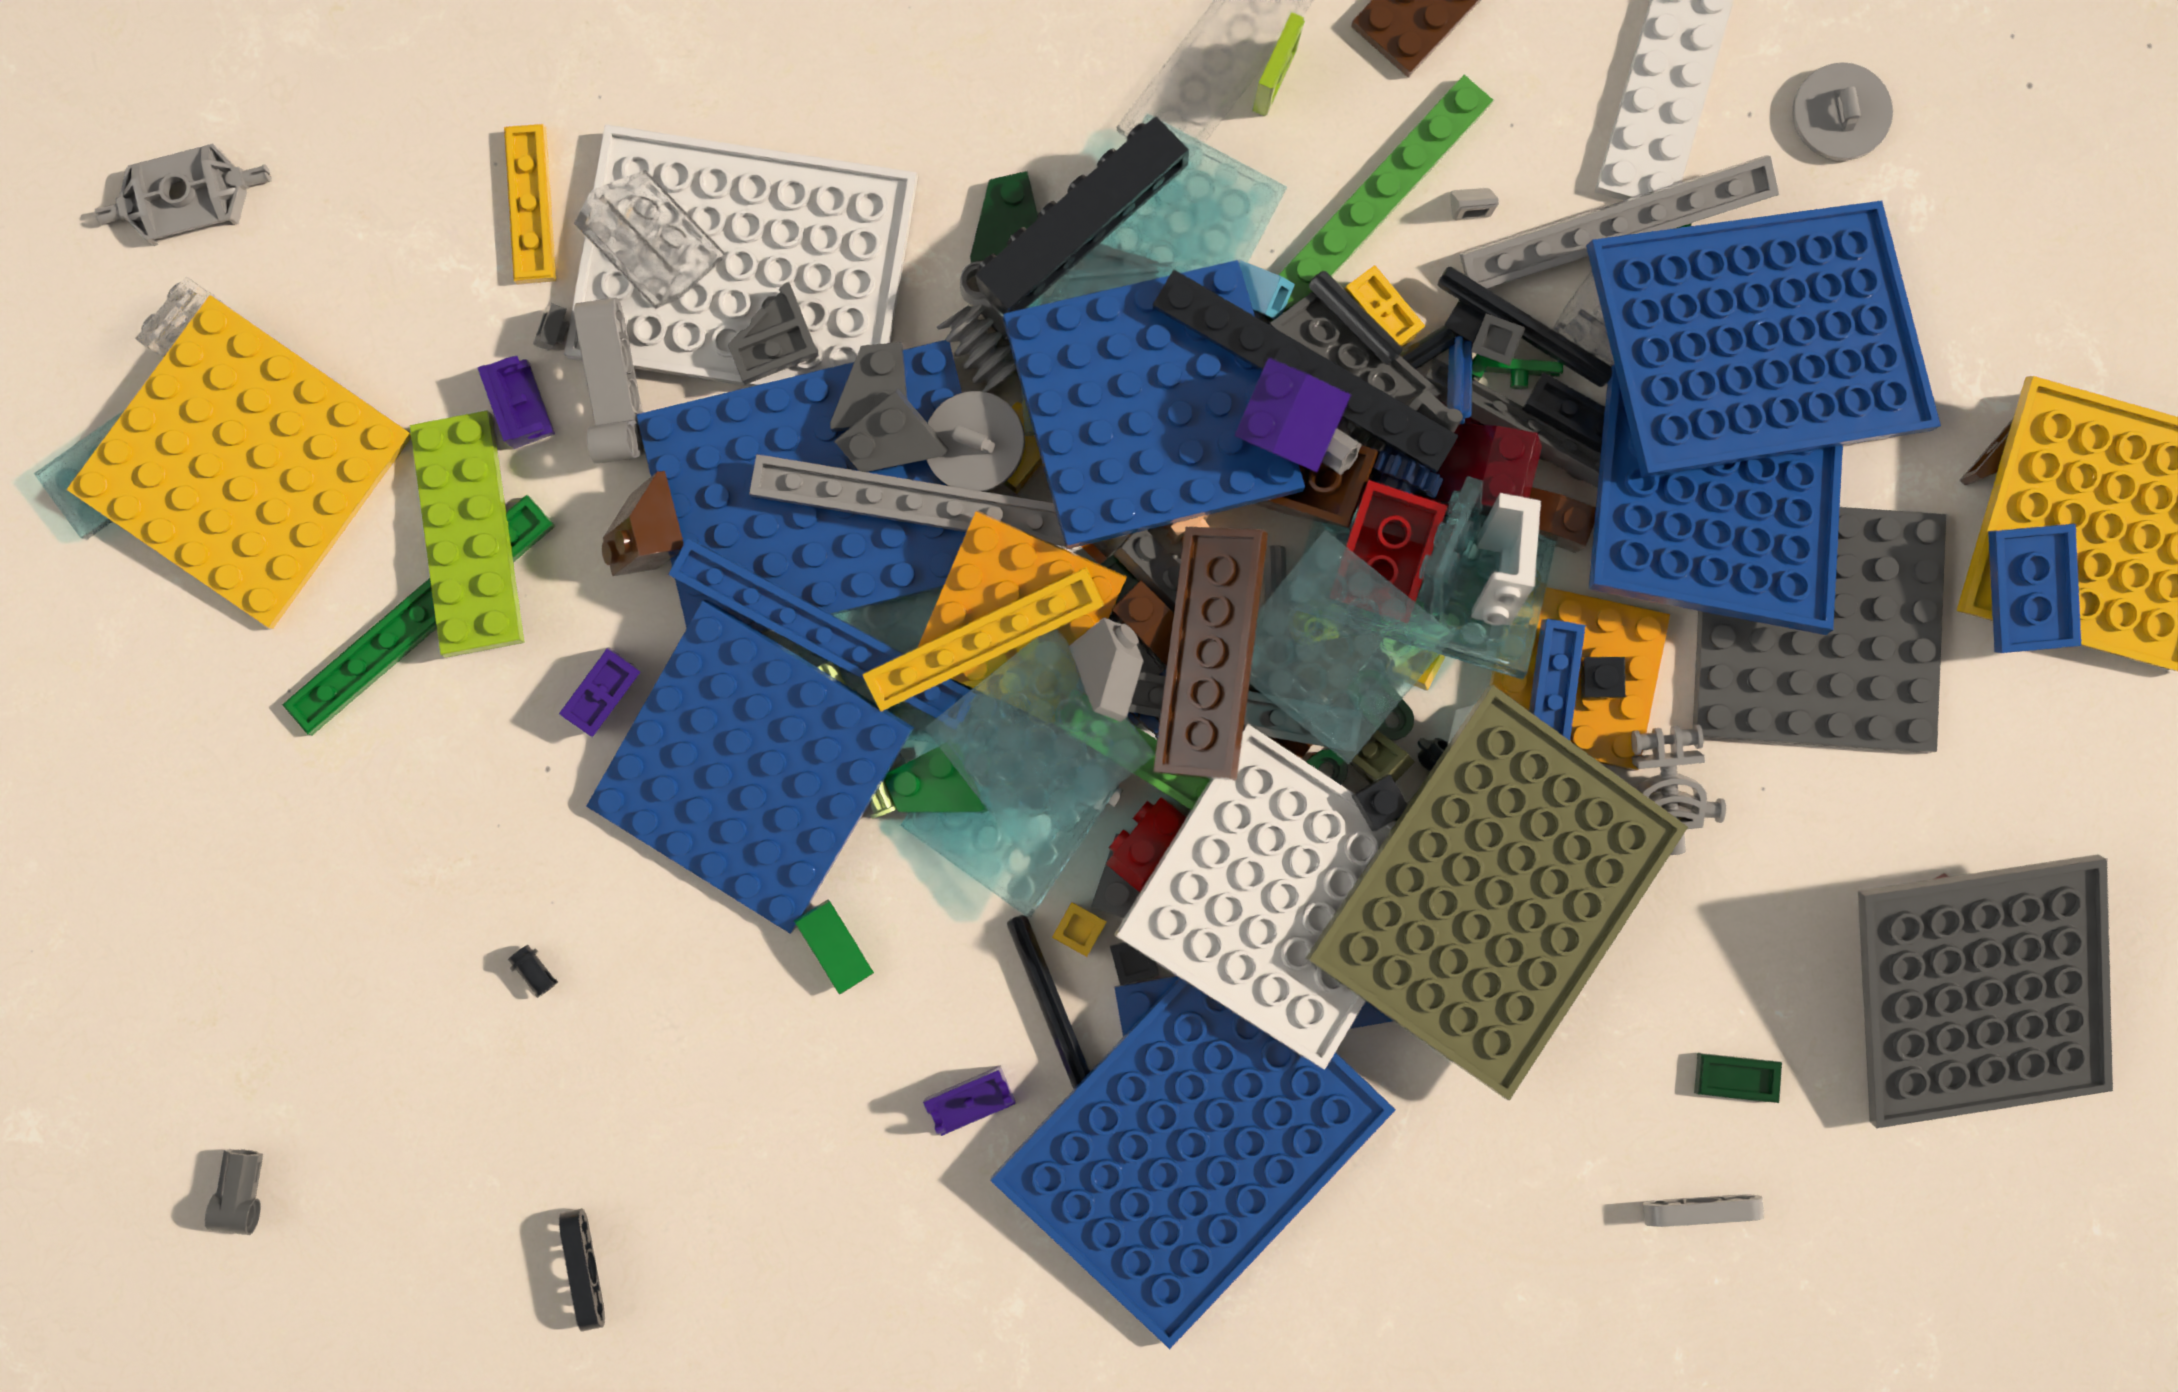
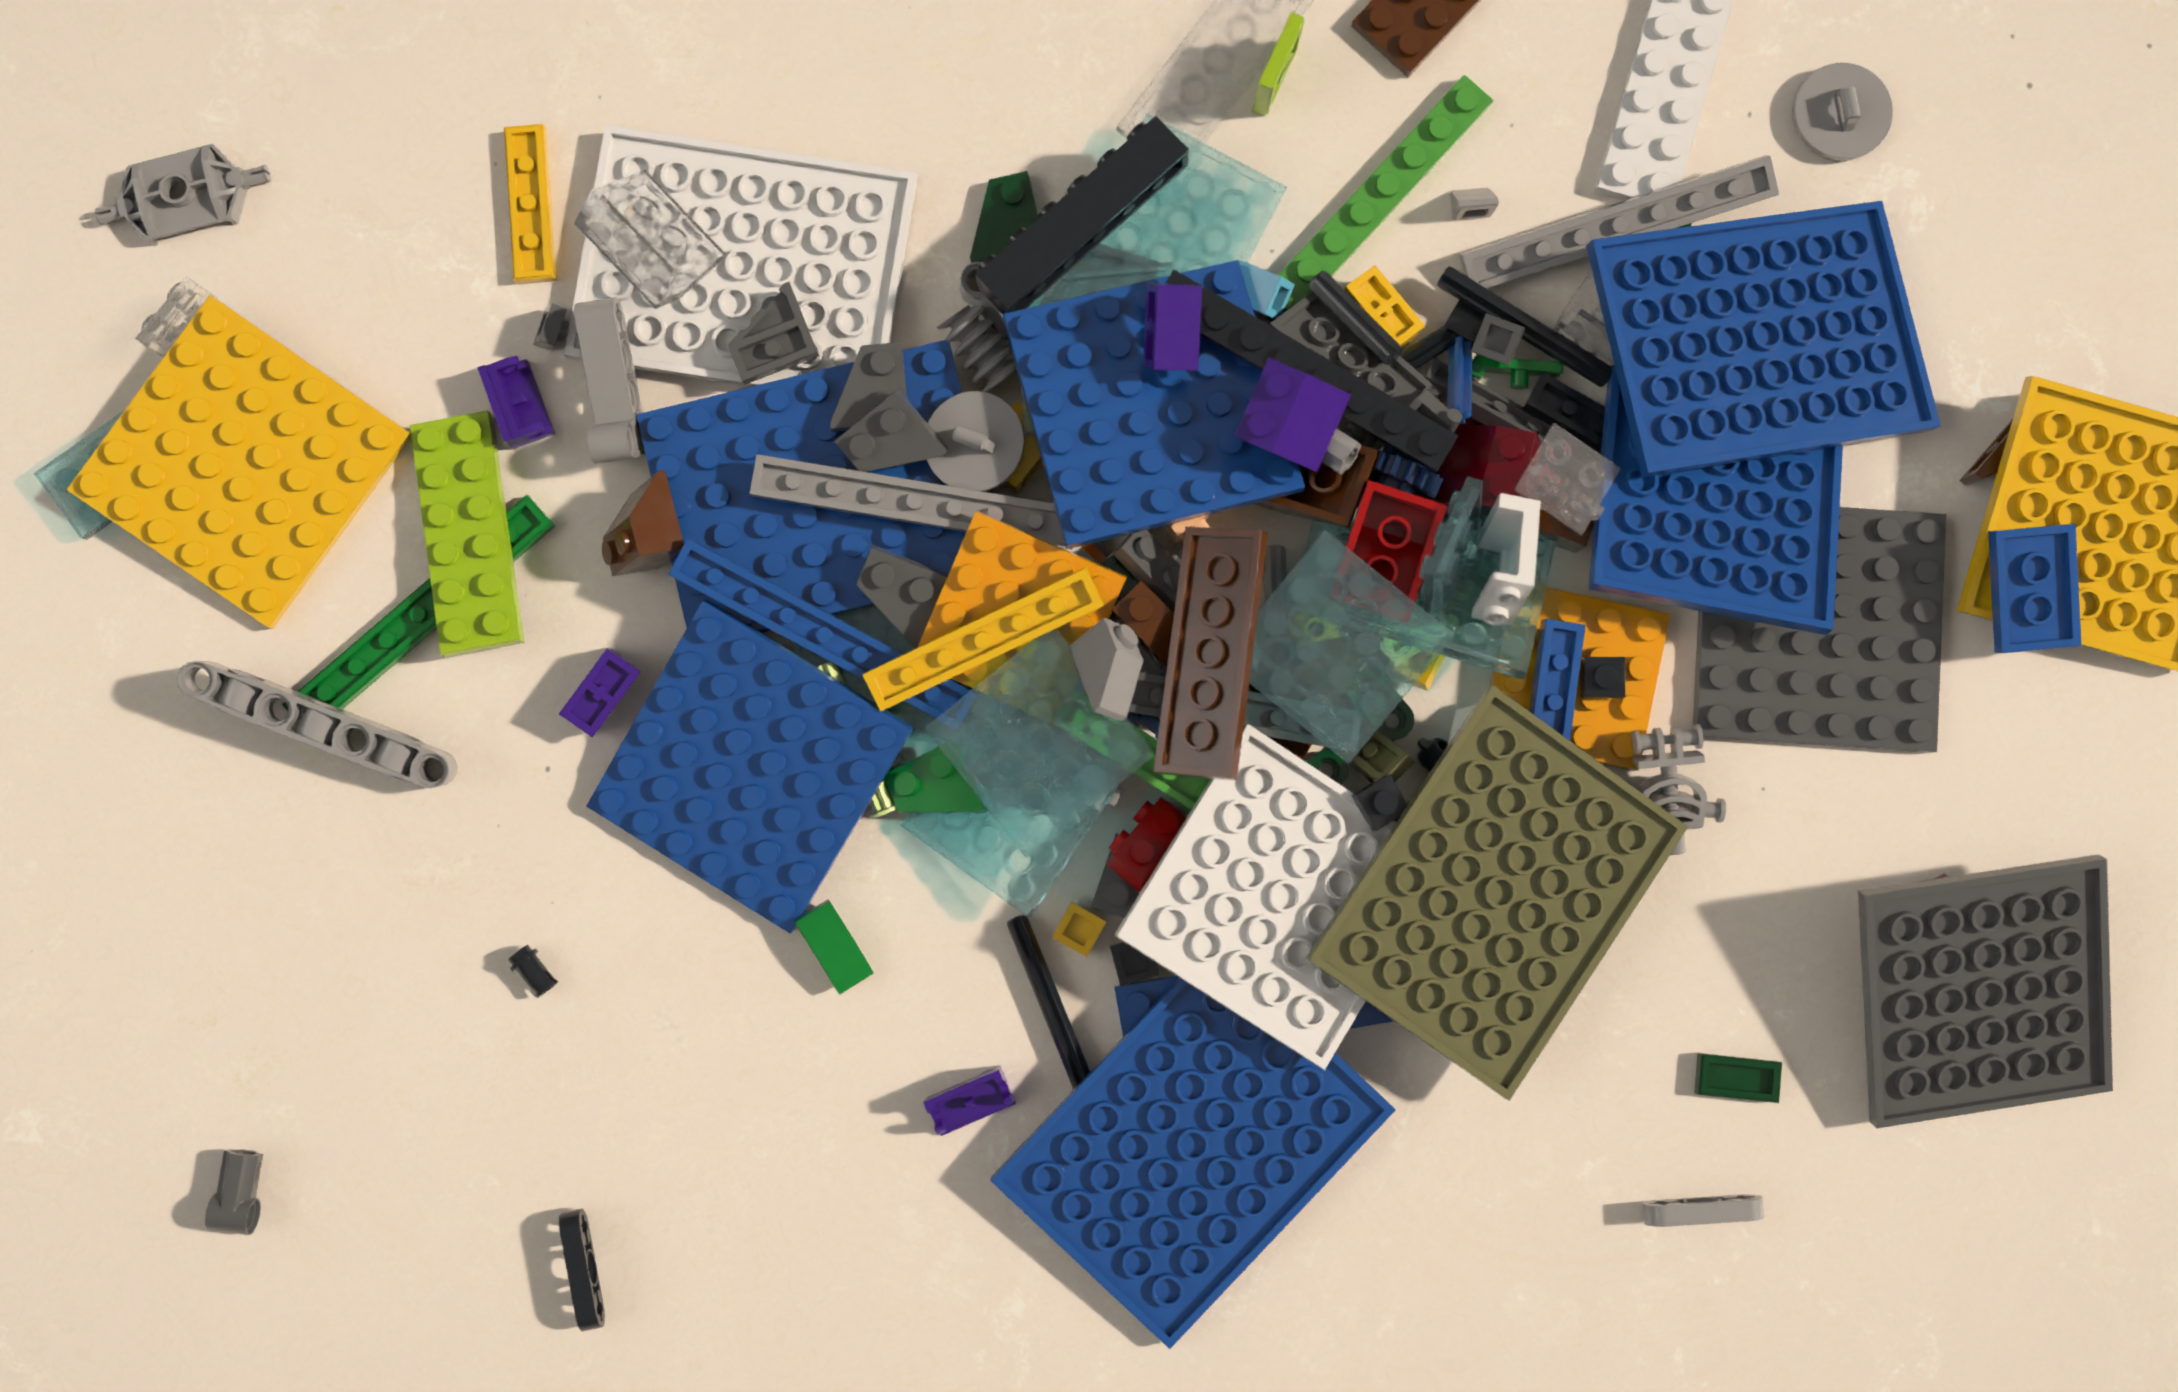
none -> light grey beam [177,661,457,788]
none -> dark grey wing [856,544,948,647]
none -> dark purple hinge [1143,283,1202,371]
none -> clear hinge [1514,423,1621,535]

